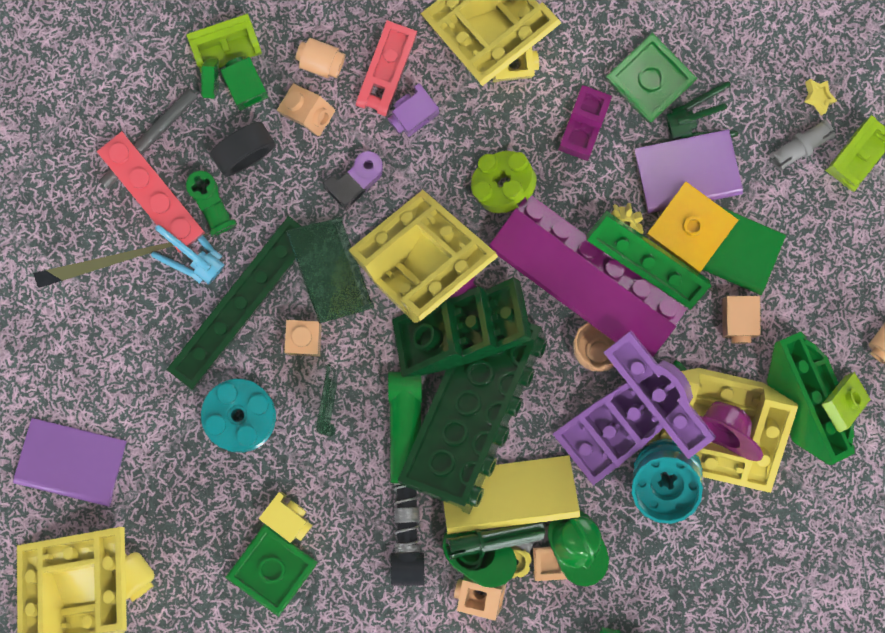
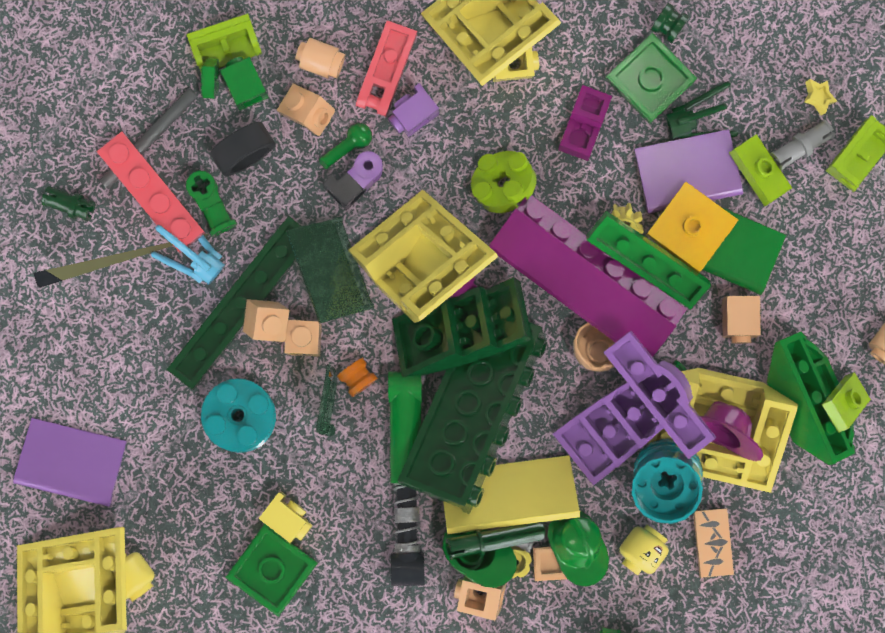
none -> dark green pin [41,186,95,222]
none -> light nougat brick [243,299,290,342]
none -> green bar [319,123,373,169]
none -> orange wheel [337,357,378,397]
none -> light yellow head [619,525,669,575]
none -> dark green wheel [650,2,690,44]
none -> light nougat tile [693,508,734,578]
none -> lime plate [729,134,792,207]

